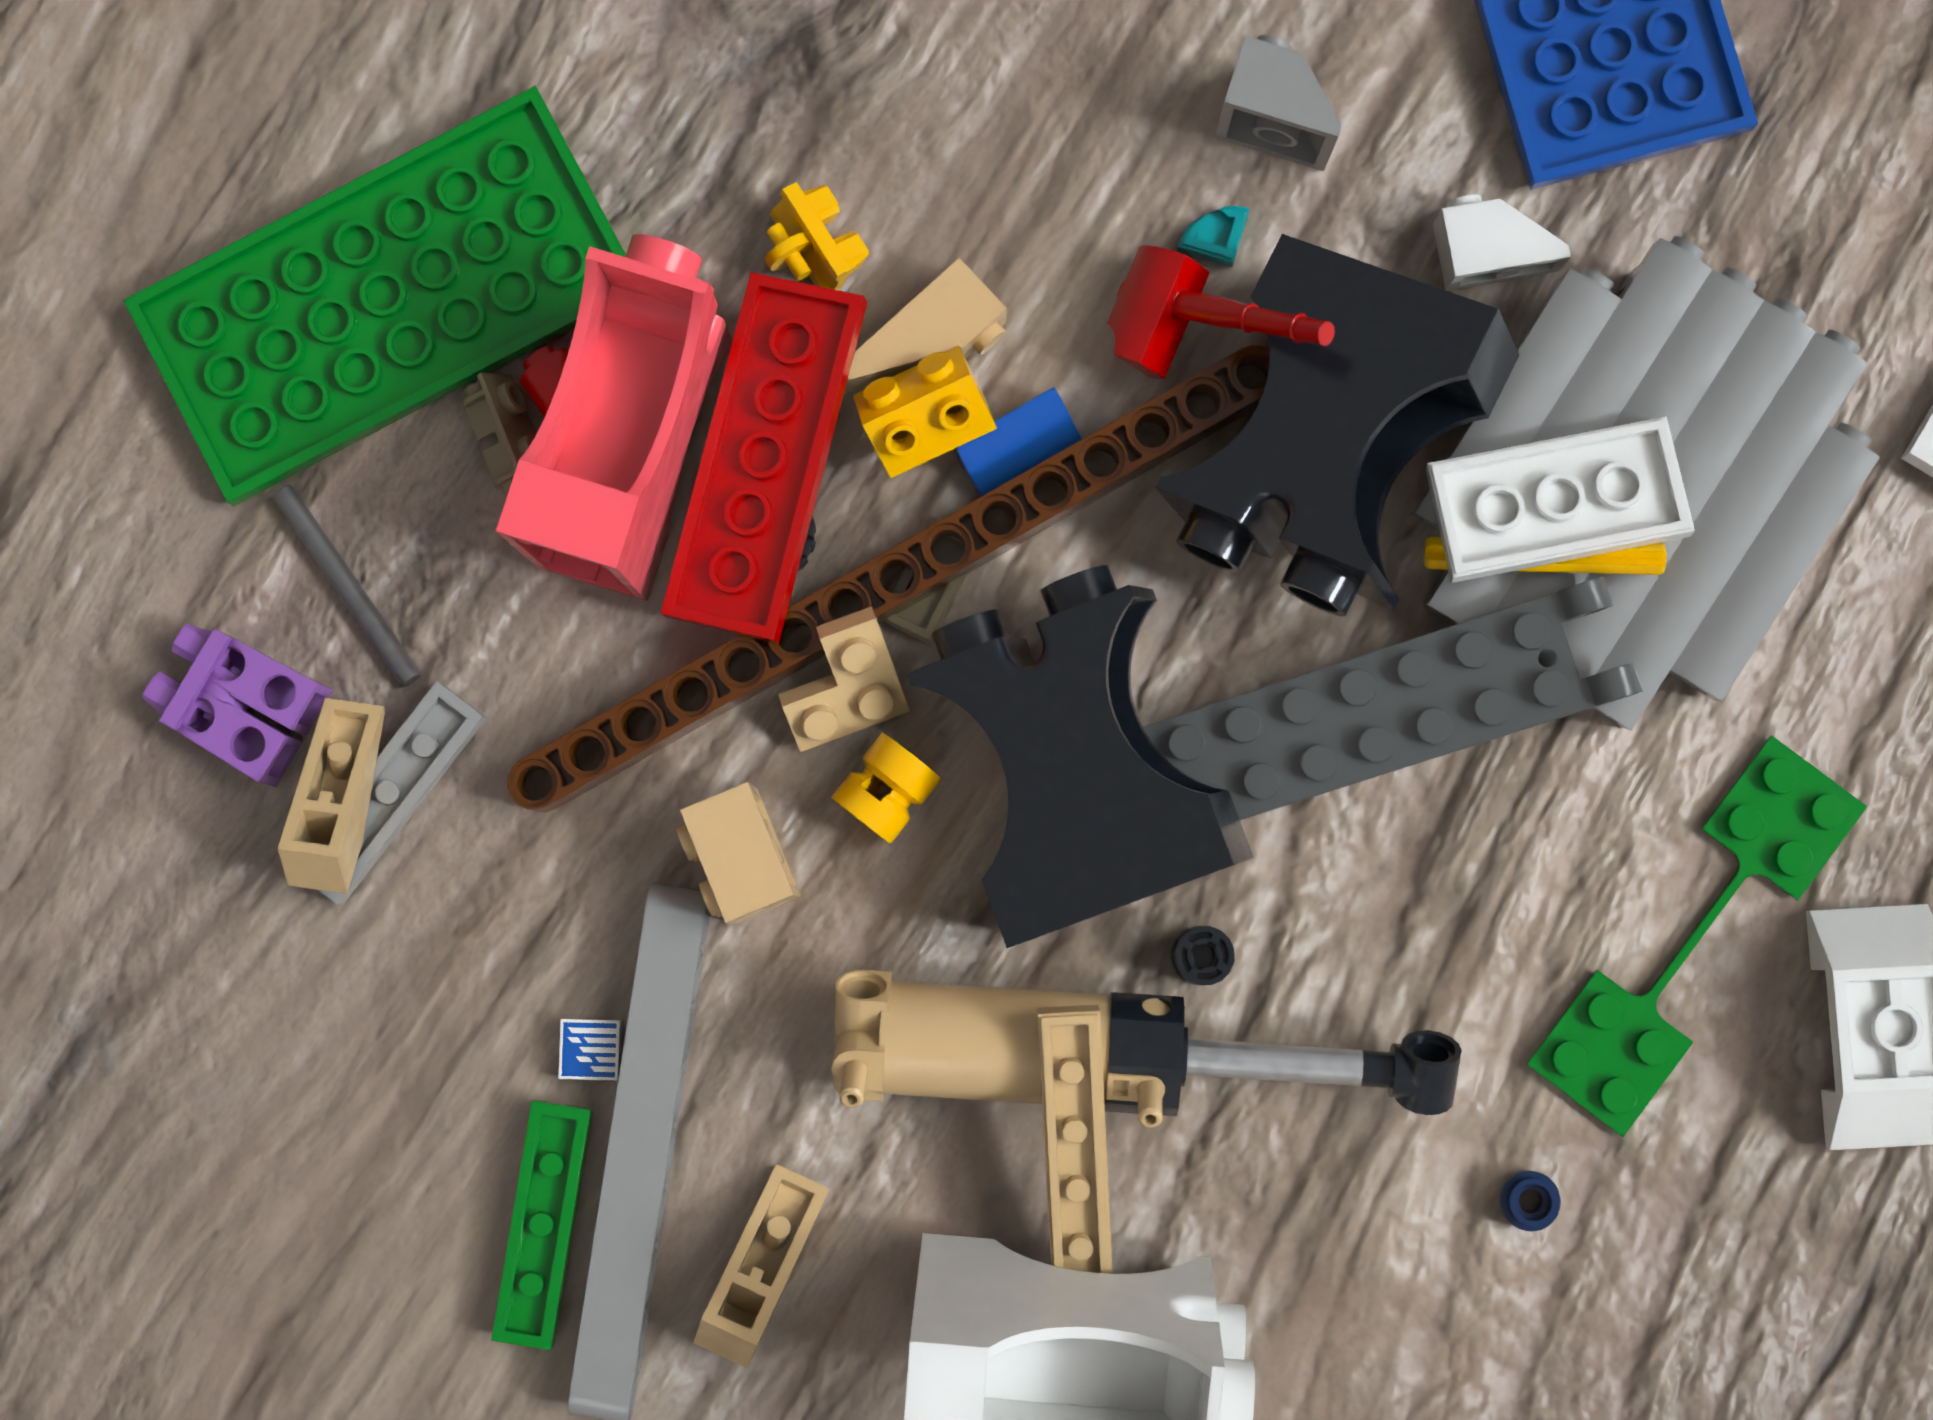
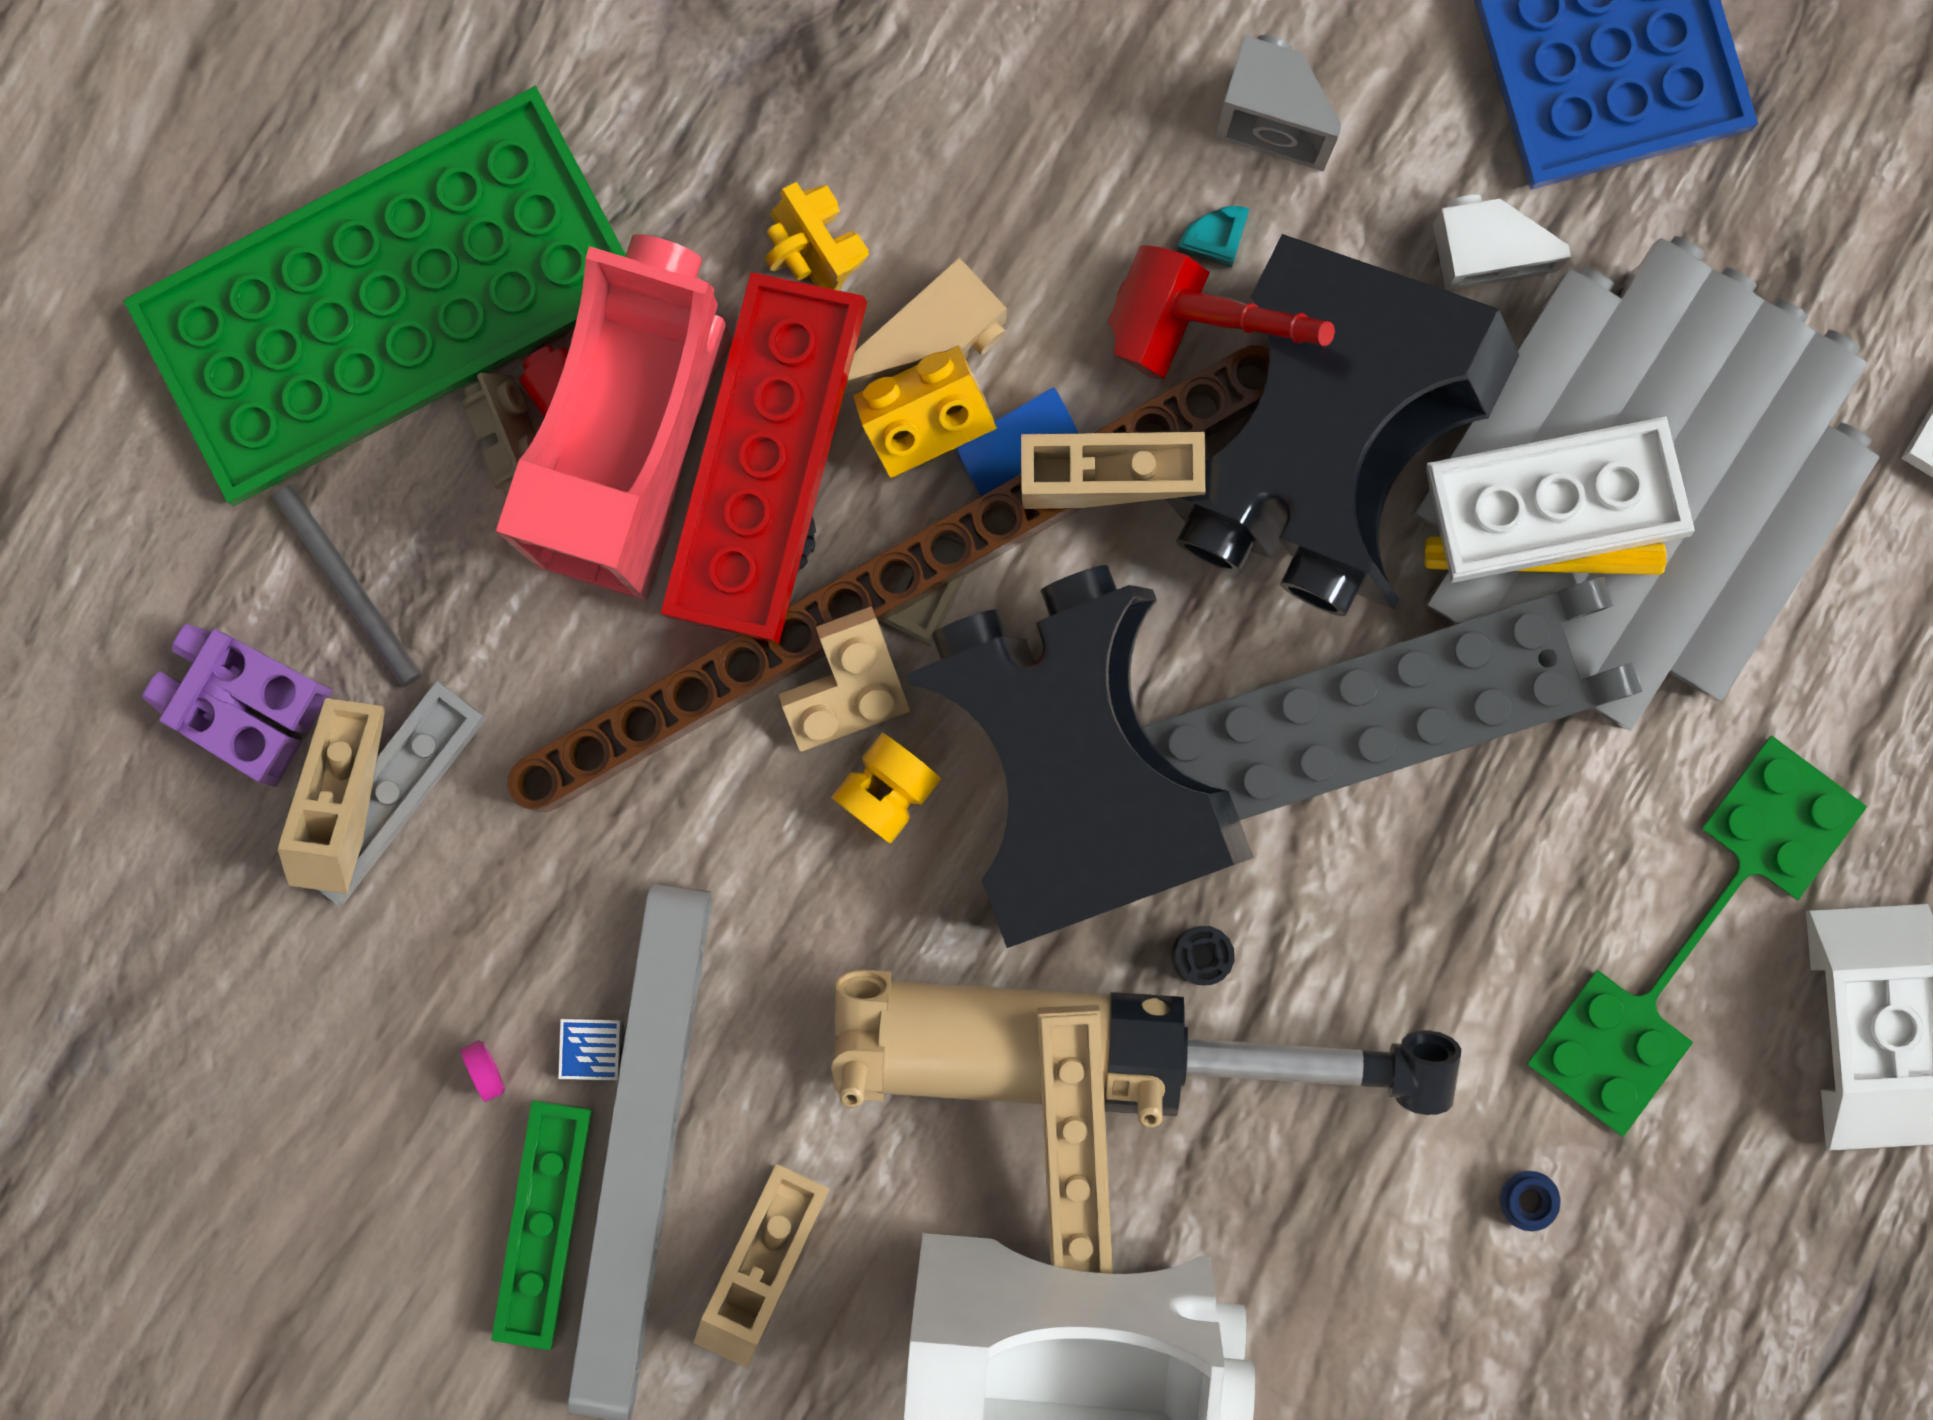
tan brick [676,782,802,925] -> none
none -> dark pink tile [460,1040,506,1102]
none -> tan slope [1021,432,1205,509]

